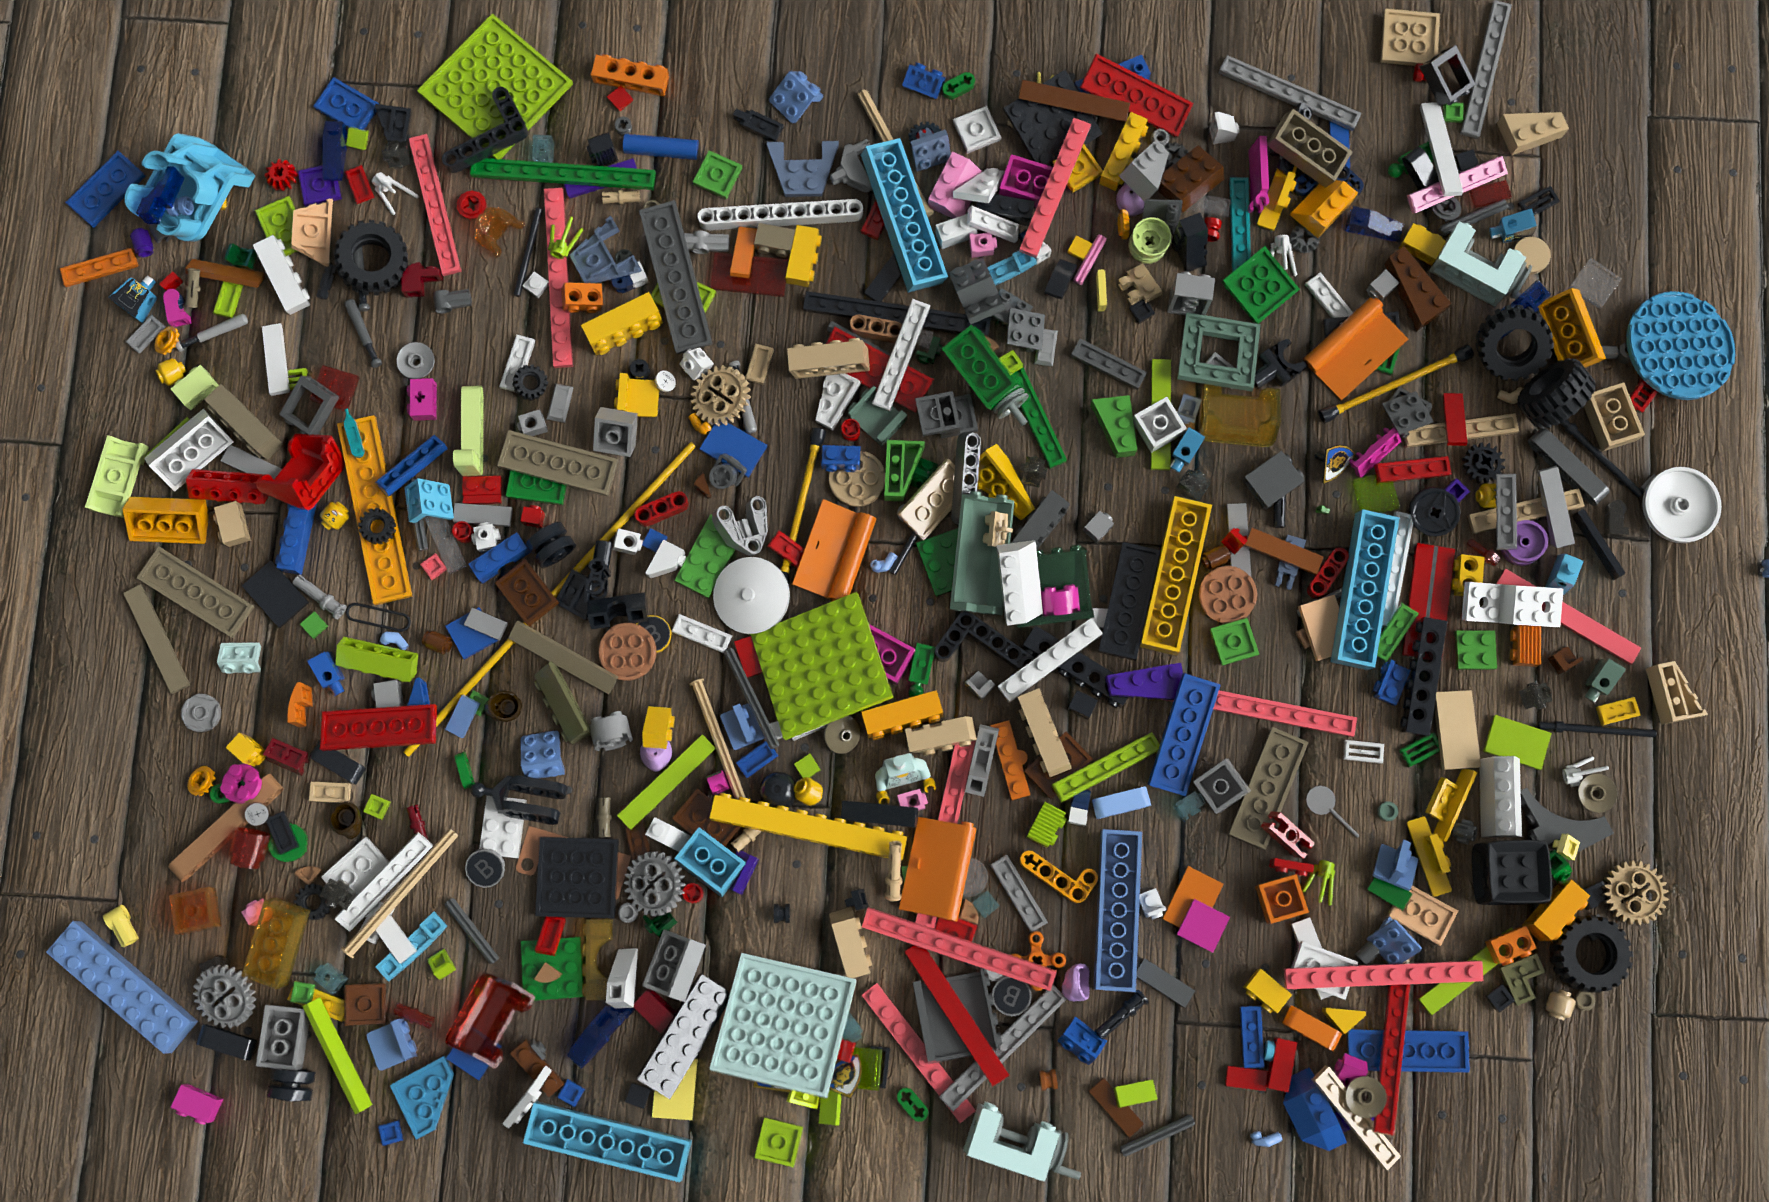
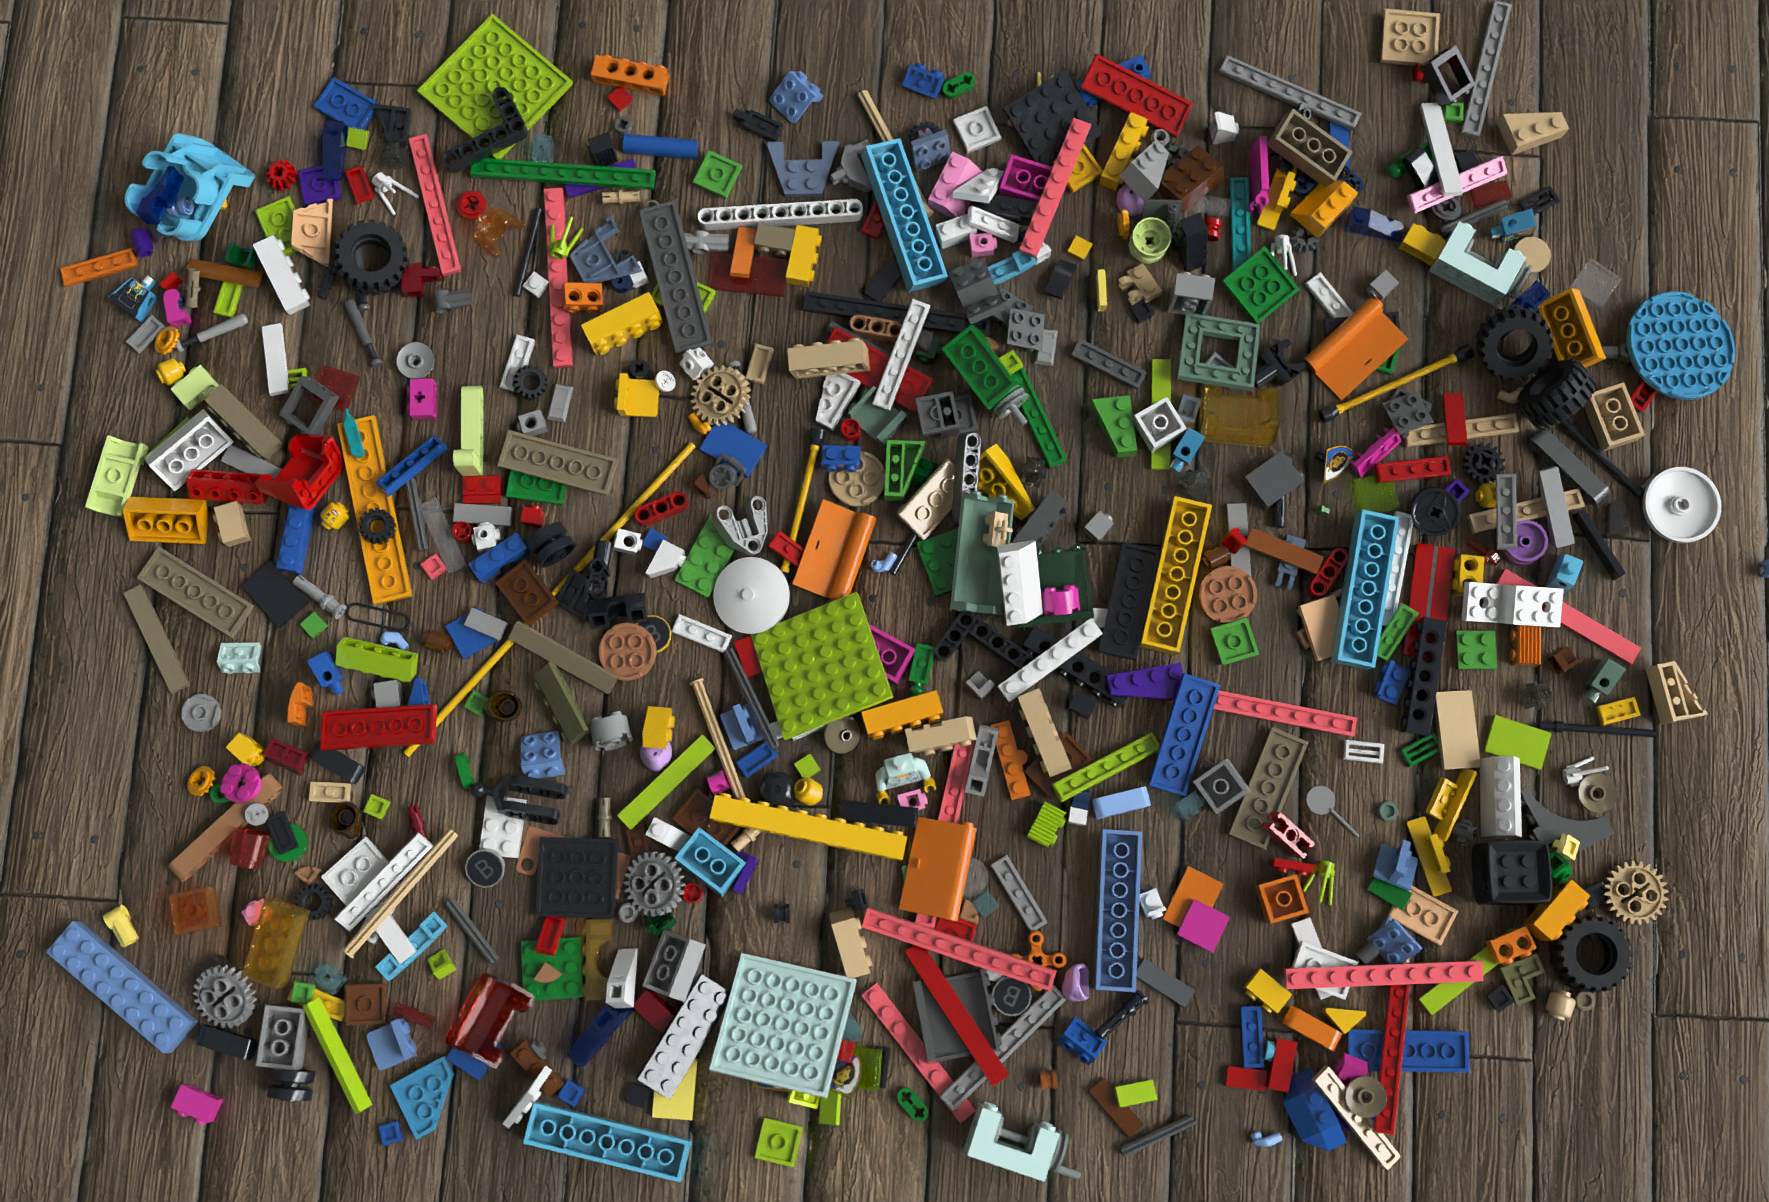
blue tile [65,151,146,228] -> none
clear smoke brick [319,878,356,911] -> none
medium azure bracket [404,478,454,523] -> none
medium blue tile [445,695,480,738] -> none
light grey brick [593,407,638,457] -> none
tan pin [884,841,903,901] -> none
reddish brown tile [1018,80,1130,122] -> none
light orange beam [1020,851,1098,903] -> none
bright pink axle [1073,234,1106,285] -> none
reddish brown wedge [1384,246,1451,332] -> none

